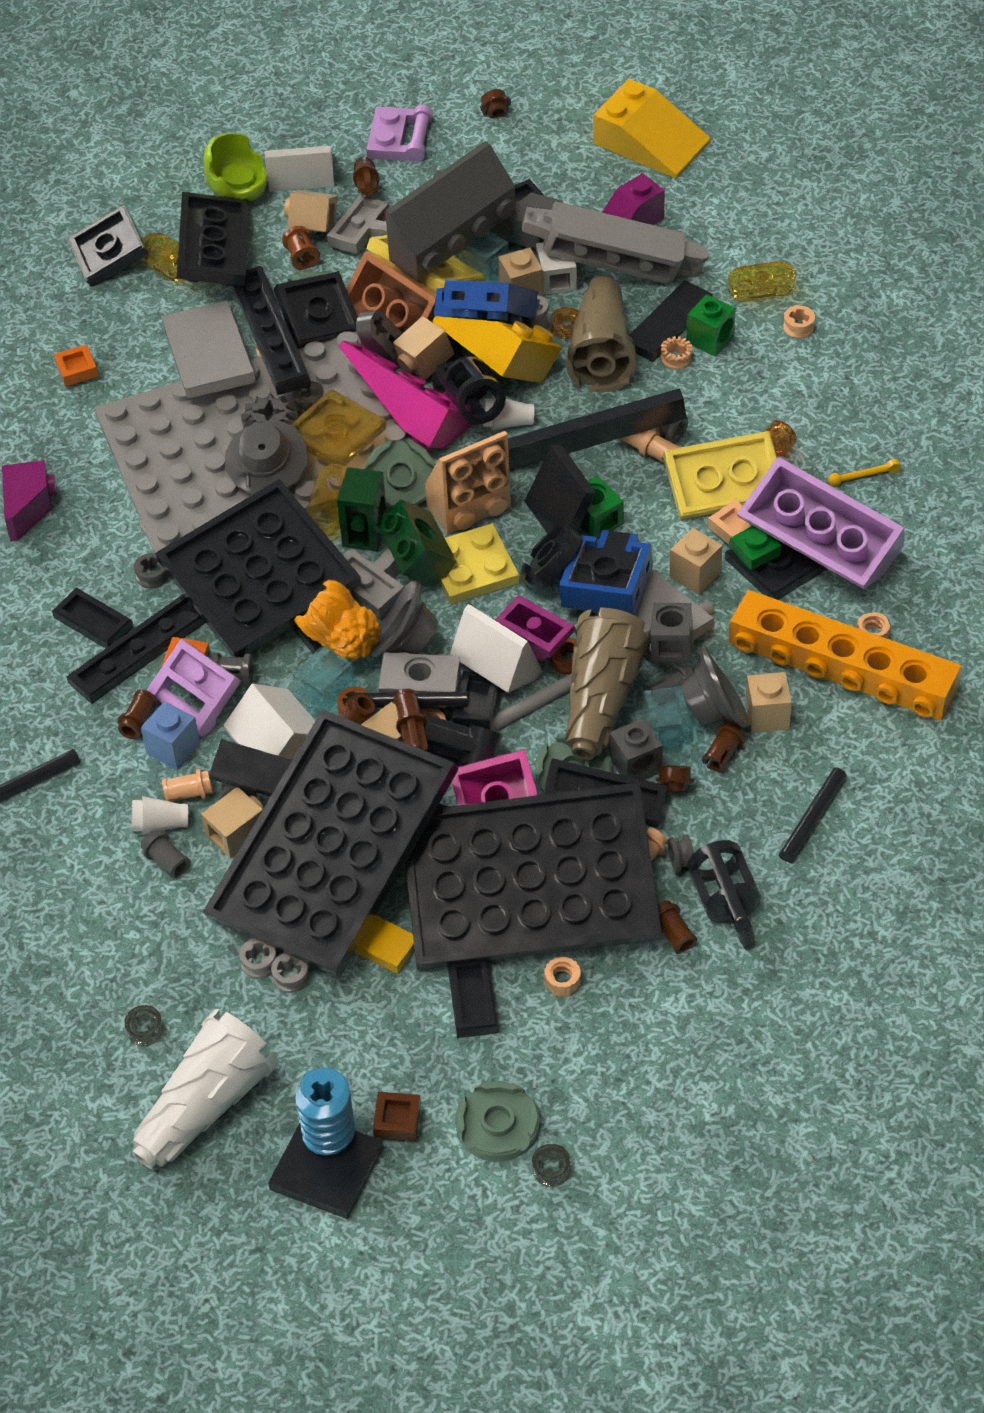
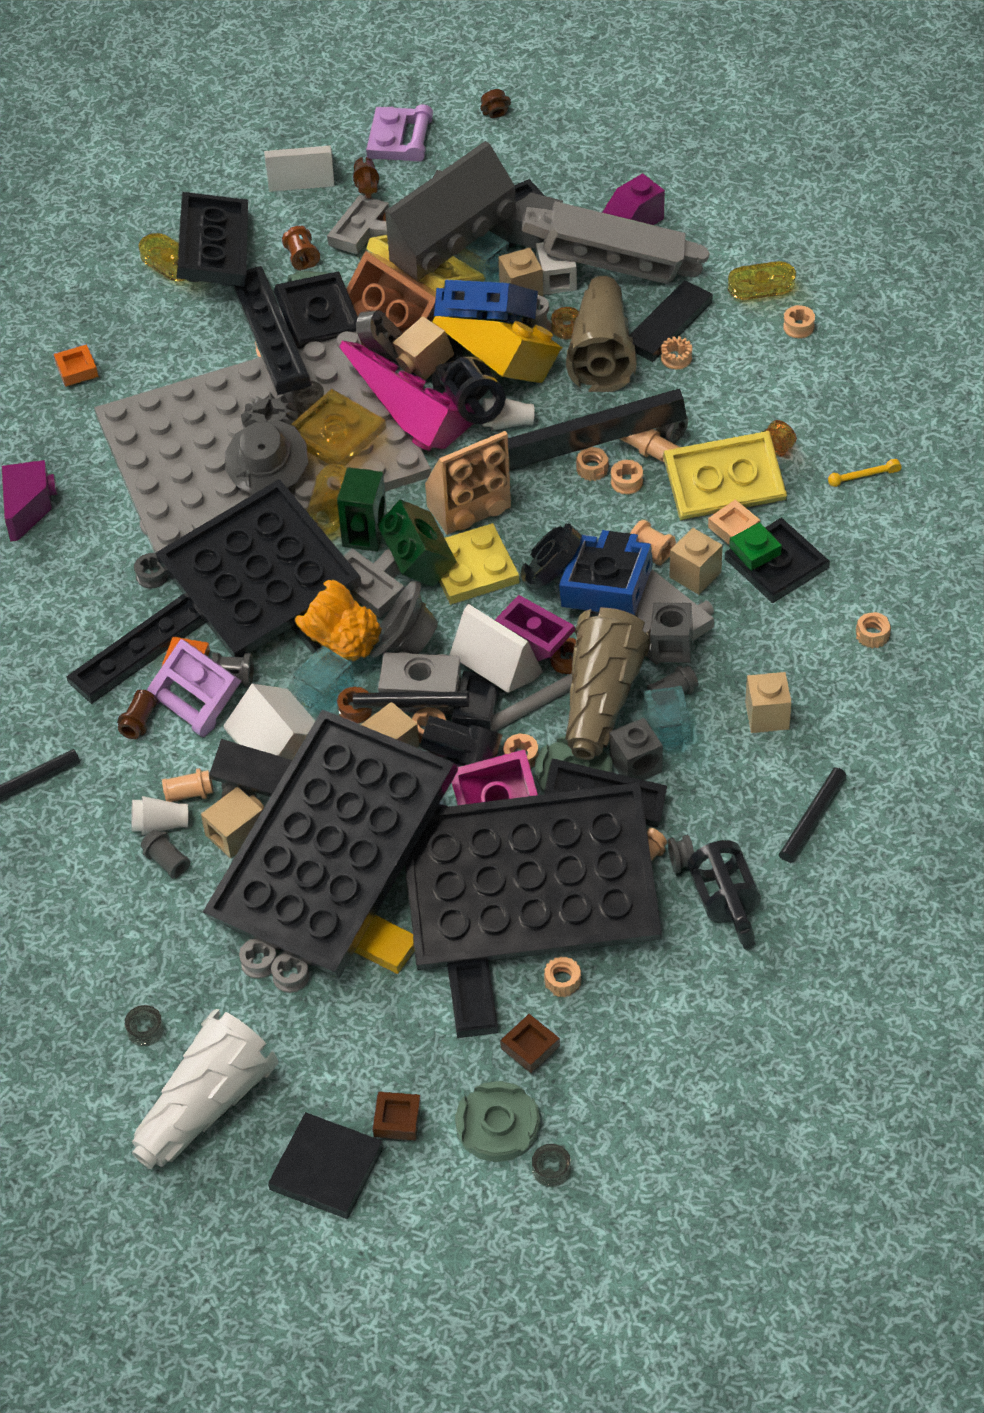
black tile [52,587,134,649] -> none
tile [67,205,149,287] -> none
medium blue brick [141,701,200,770] -> none
light grey tile [161,300,256,399] -> none
lime piece [203,133,268,202] -> none
tan brick [284,190,338,232] -> none
dark azure piece [295,1067,356,1156] -> none
reddish brown pin [341,694,375,725] -> none
sand green tile [365,440,435,510] -> none
reddish brown axle [393,688,429,752] -> none
black tile [524,445,596,533] -> none
green brick [580,475,624,539] -> none
yellow slope [593,78,711,179] -> none
reddish brown plate [656,765,695,791] -> none
reddish brown pin [658,900,697,954] -> none
dark grey hat [681,646,750,728] -> none
green brick [687,294,736,357] -> none
reddish brown pin [702,722,745,773] -> none
light orange brick [729,589,962,721] -> none
lavender slope [737,457,904,589] -> none
none -> reddish brown plate [500,1014,560,1073]
none -> light nougat bush [503,733,538,769]
none -> light nougat axle [576,447,609,481]
none -> light nougat bush [611,460,643,494]
none -> light nougat bush [630,520,676,566]

